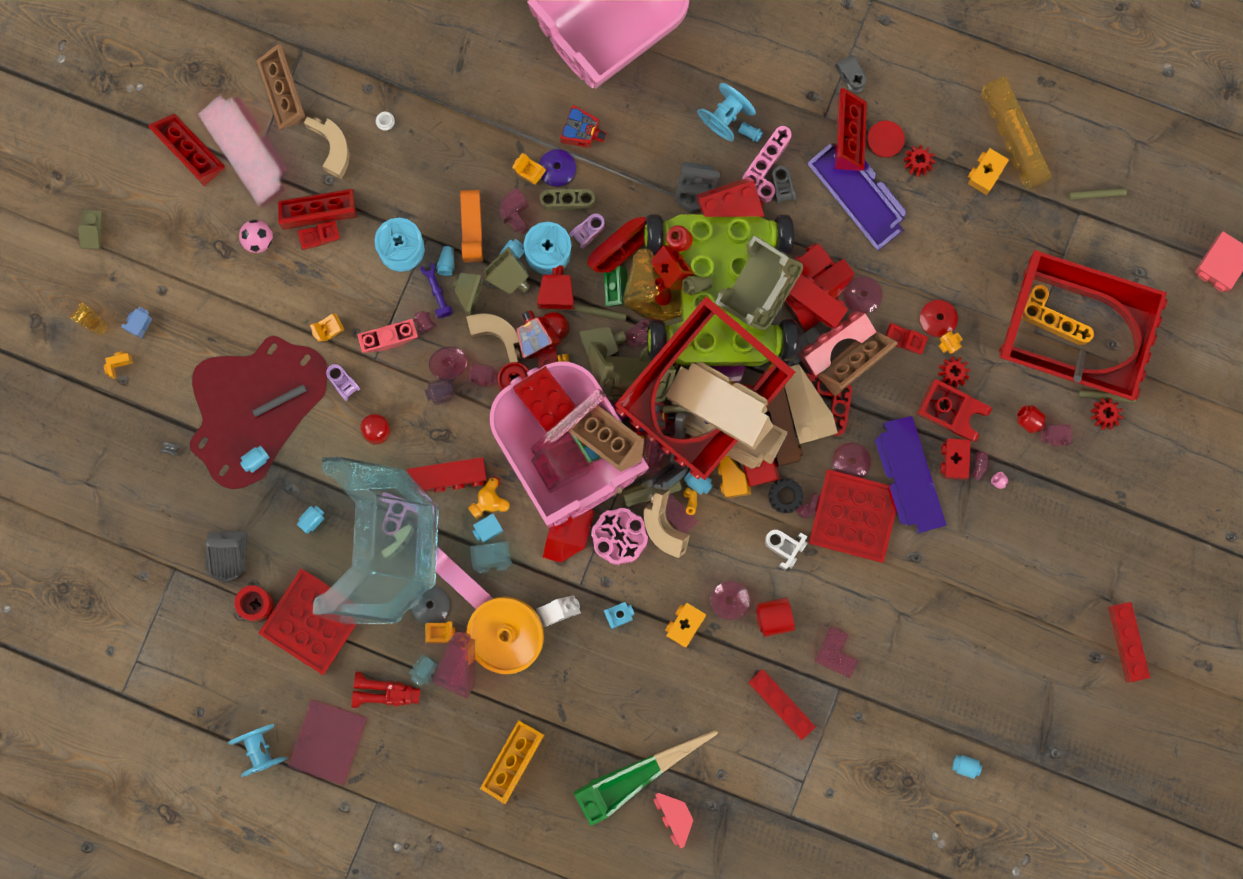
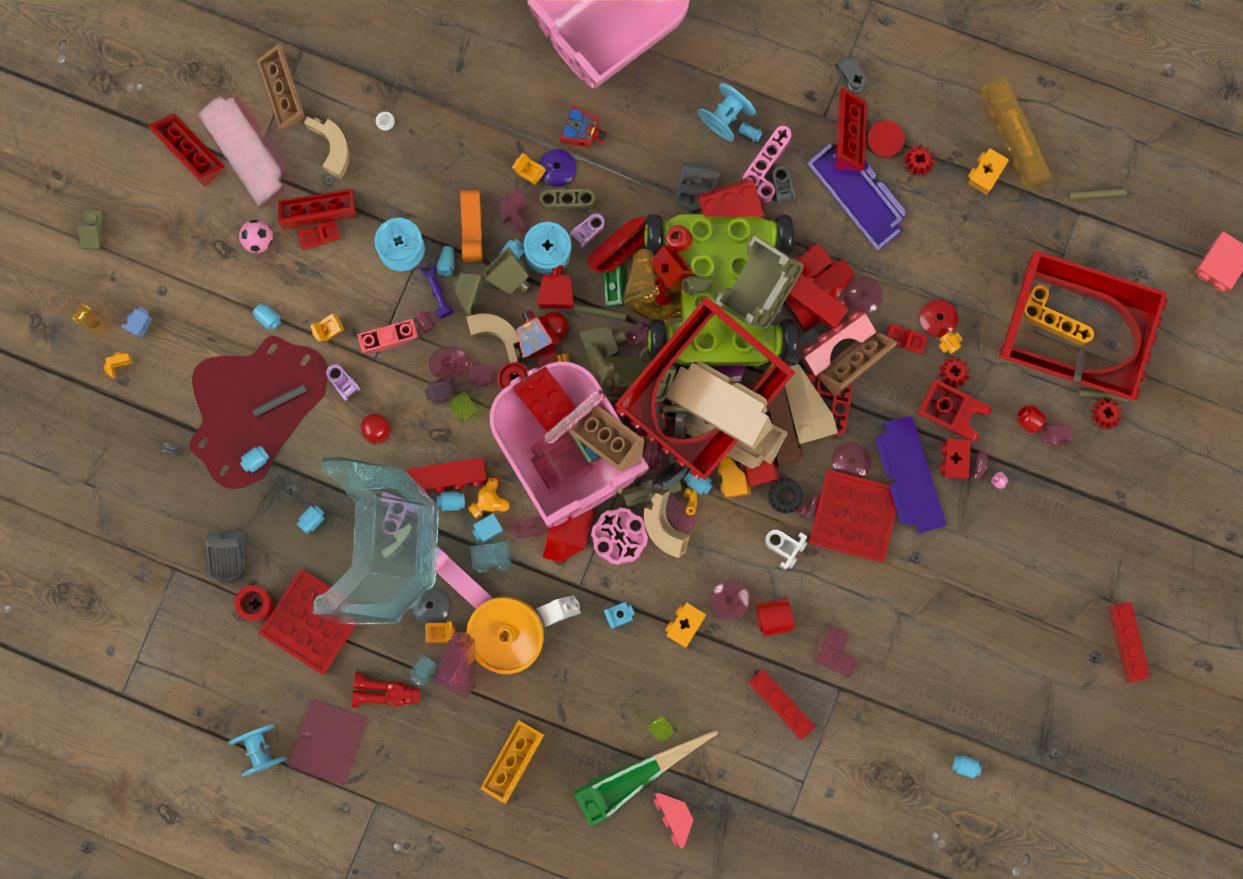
none -> medium azure brick [252,303,281,330]
none -> medium azure brick [437,491,465,511]
none -> clear neon green piece [448,392,476,422]
none -> clear pink beam [511,517,547,538]
none -> clear neon green piece [647,715,673,741]

